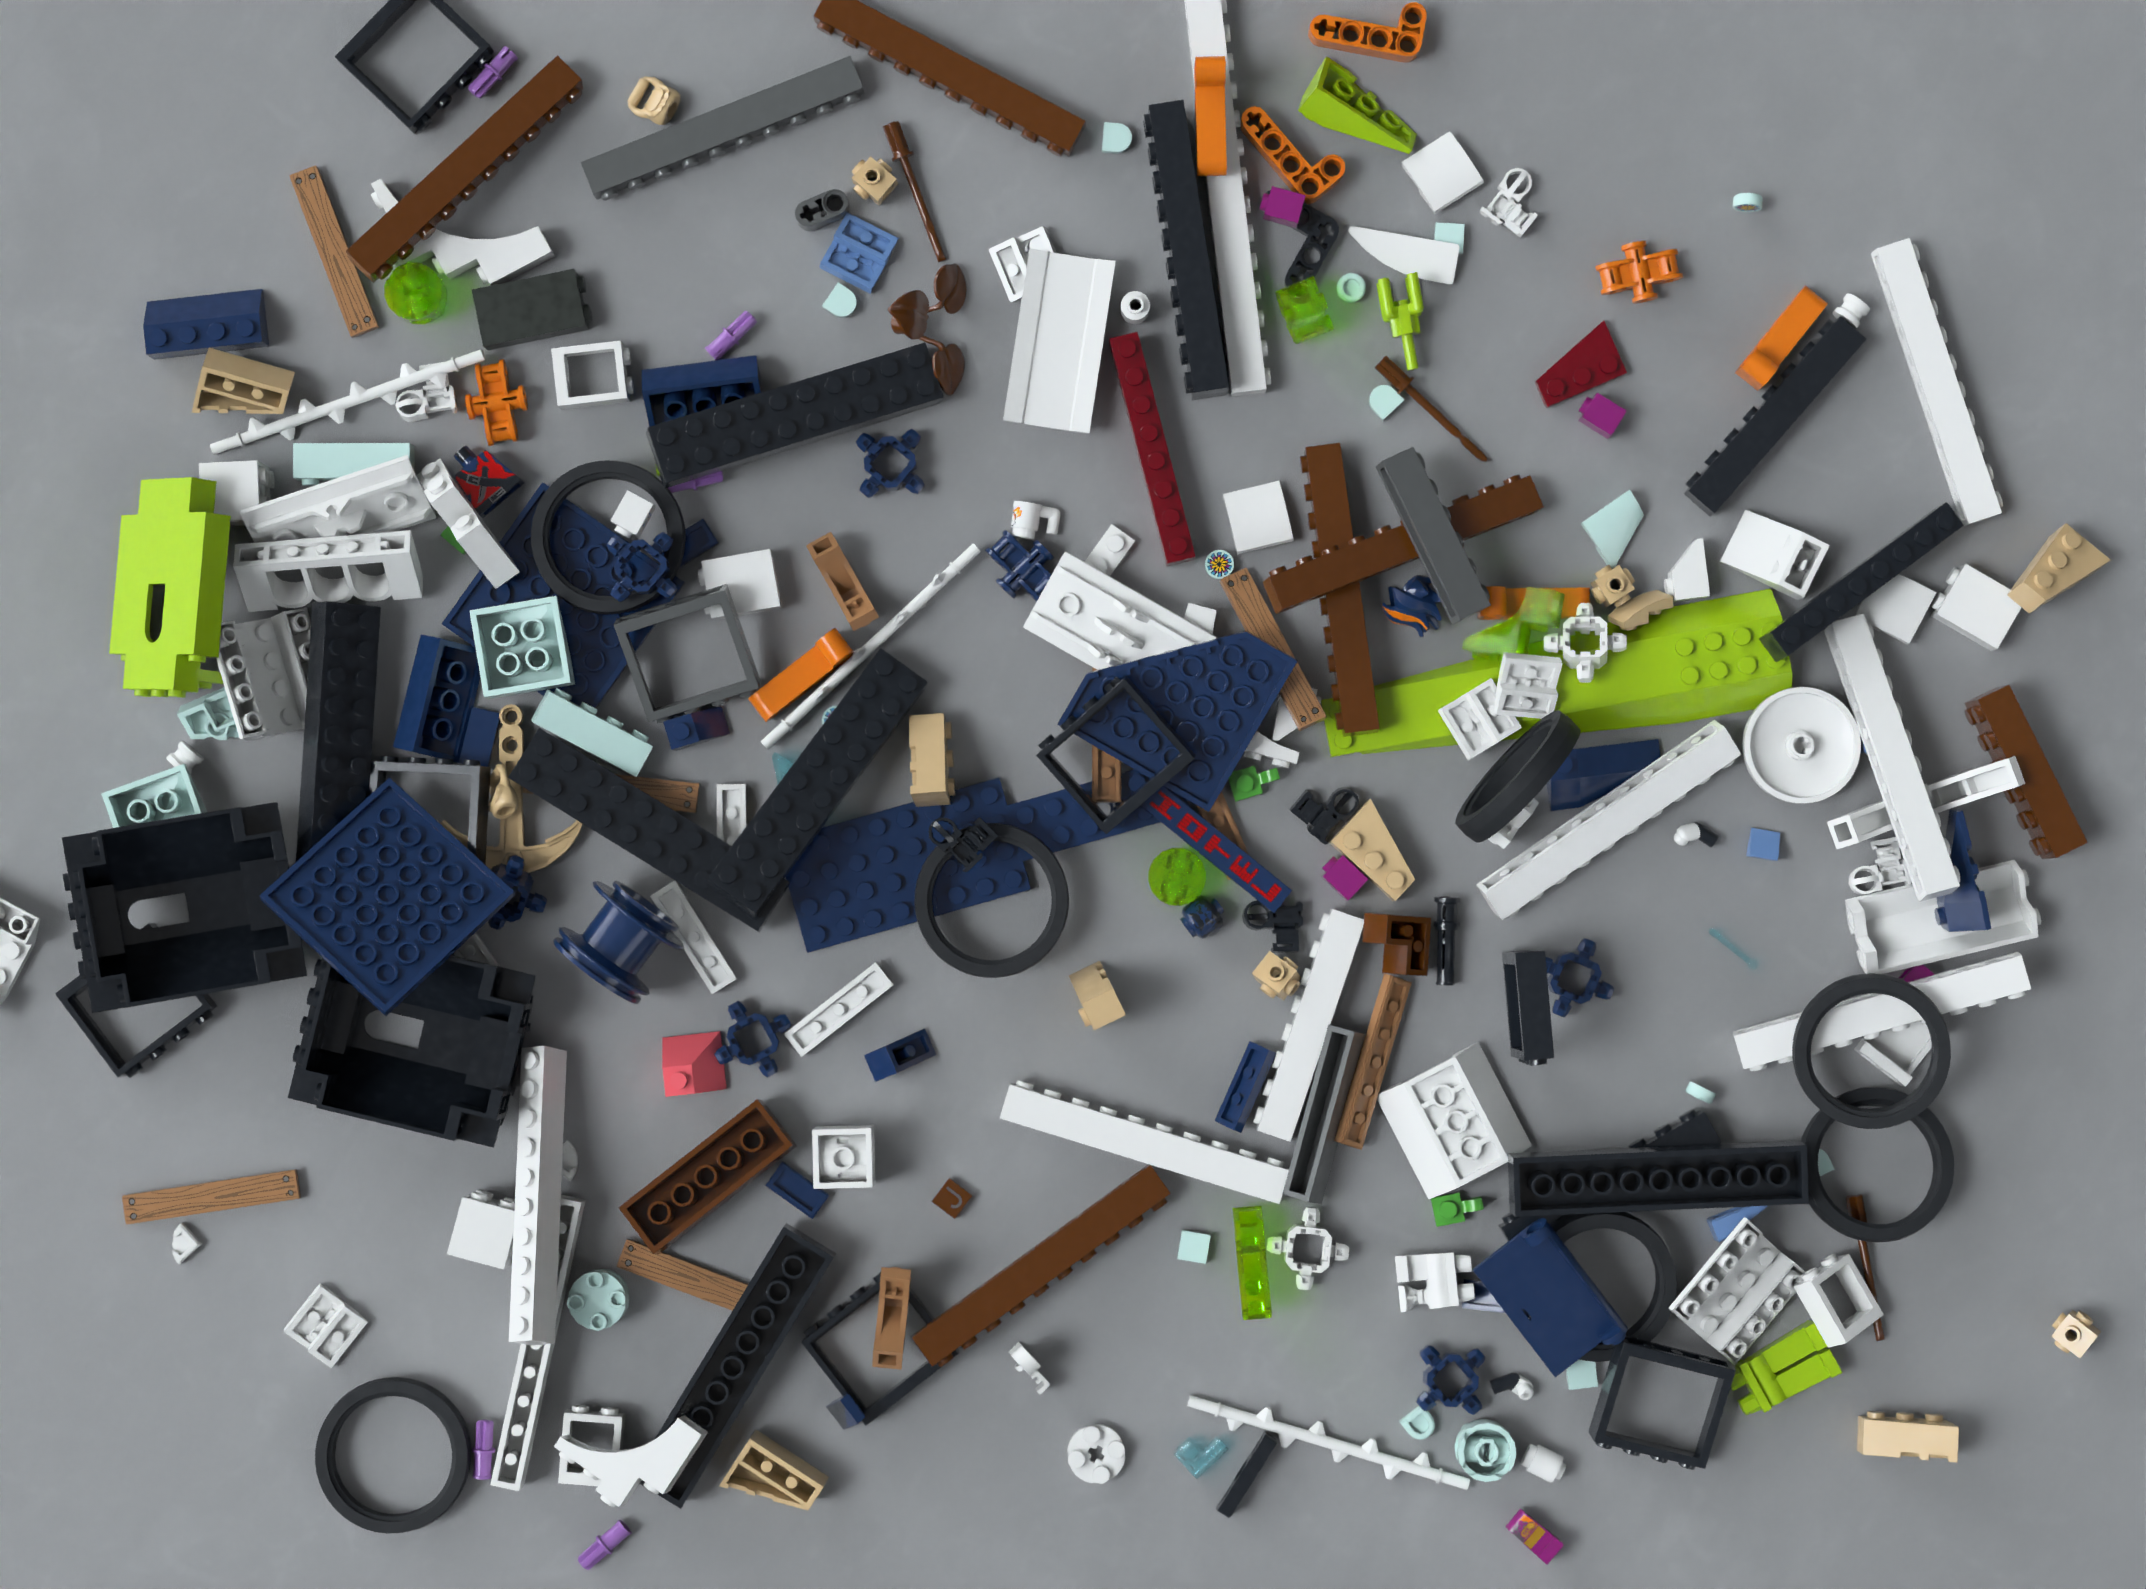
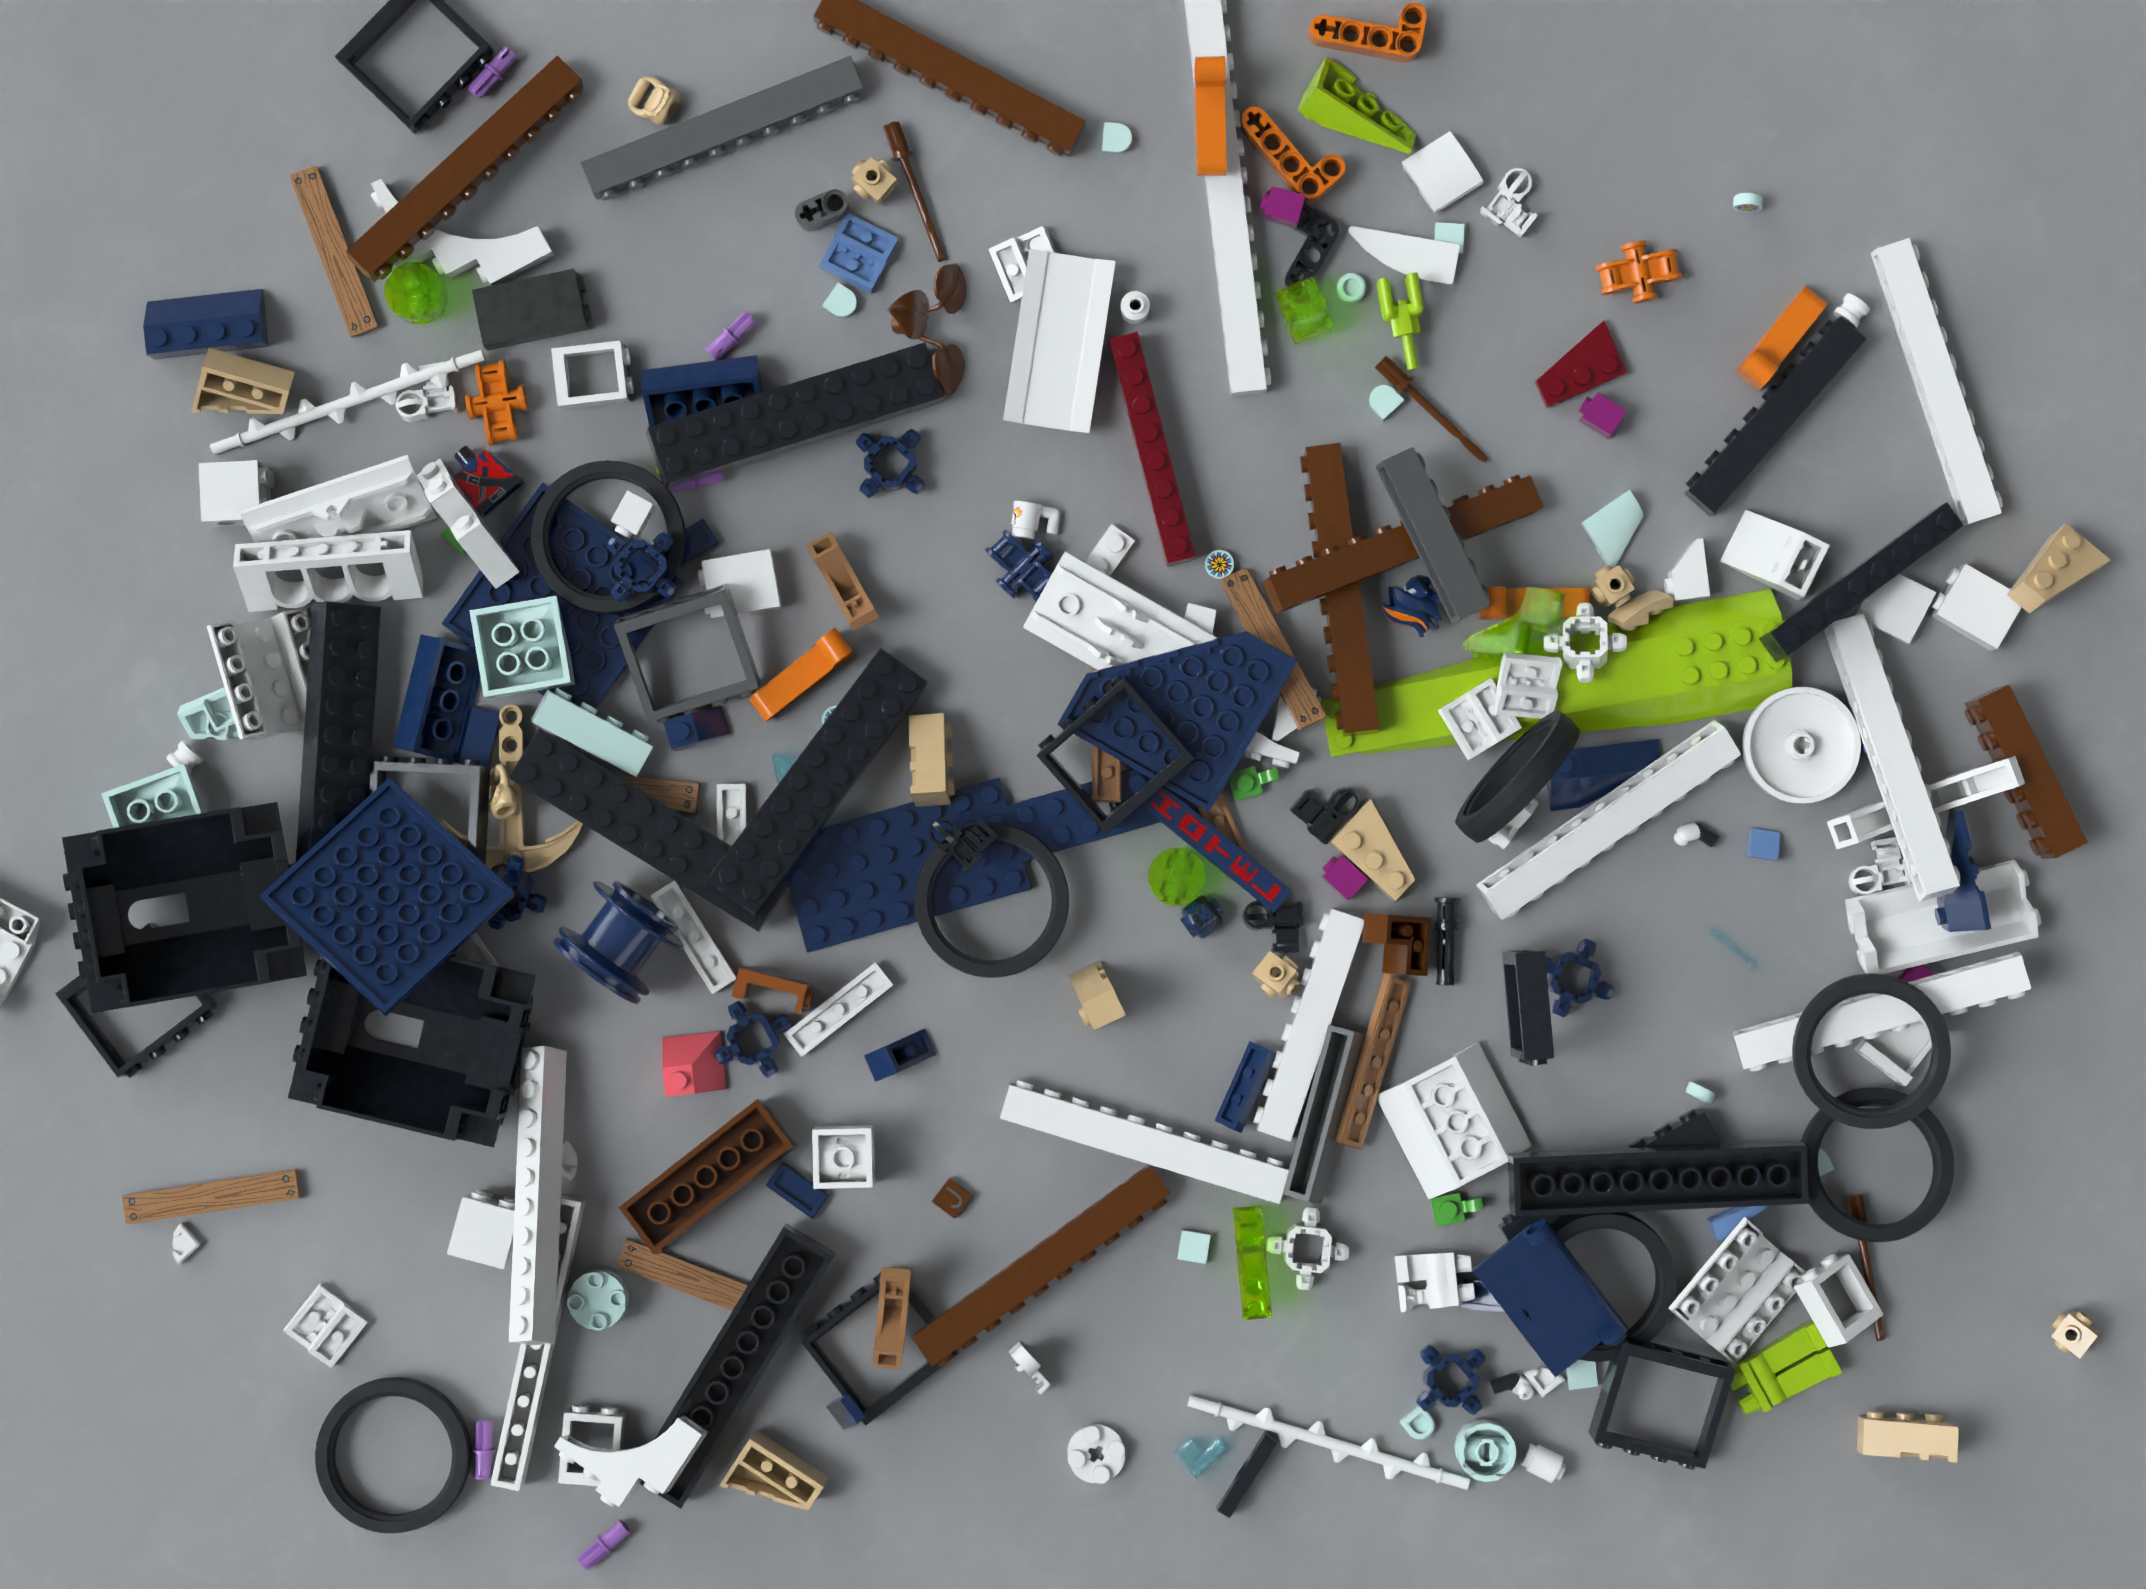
lime panel [109,477,231,698] -> none
light aqua brick [293,443,415,486] -> none
white plant [760,544,981,750] -> none
black brick [1143,100,1229,401] -> none
white slope [1223,481,1294,555] -> none
magenta leg [1505,1508,1564,1565] -> none
none -> dark orange panel [732,967,815,1014]
none -> white tile [1523,1367,1565,1398]

